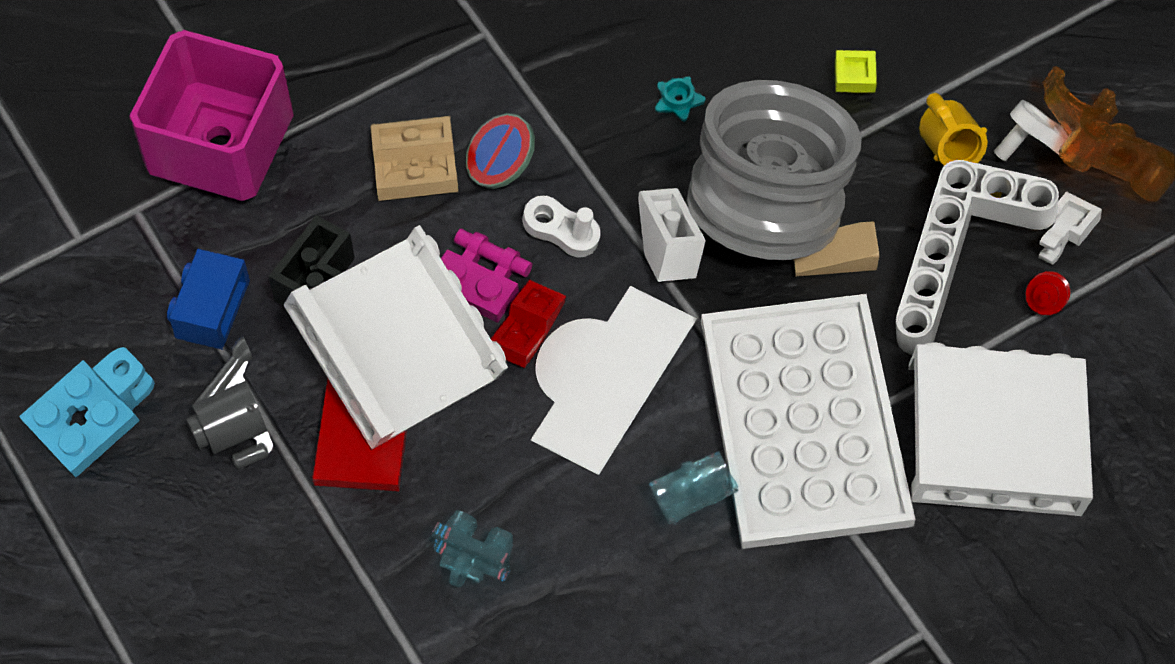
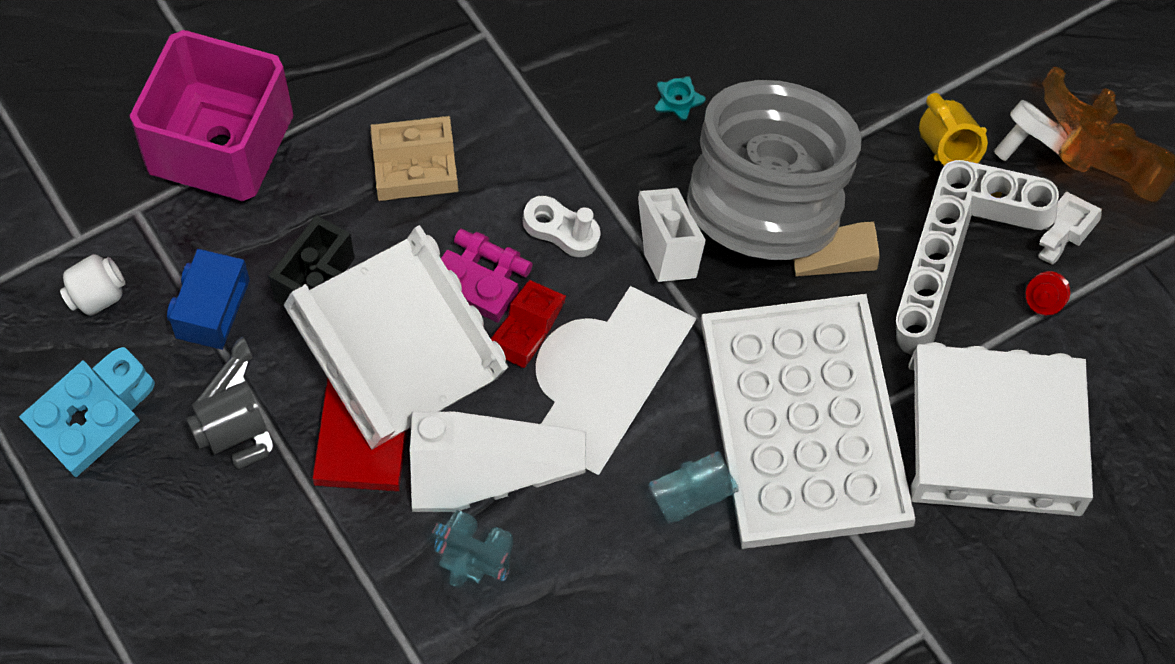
piece [466,113,535,189] -> none
neon yellow plate [835,50,877,93] -> none
none -> white head [60,254,126,316]
none -> white wedge [410,412,586,512]

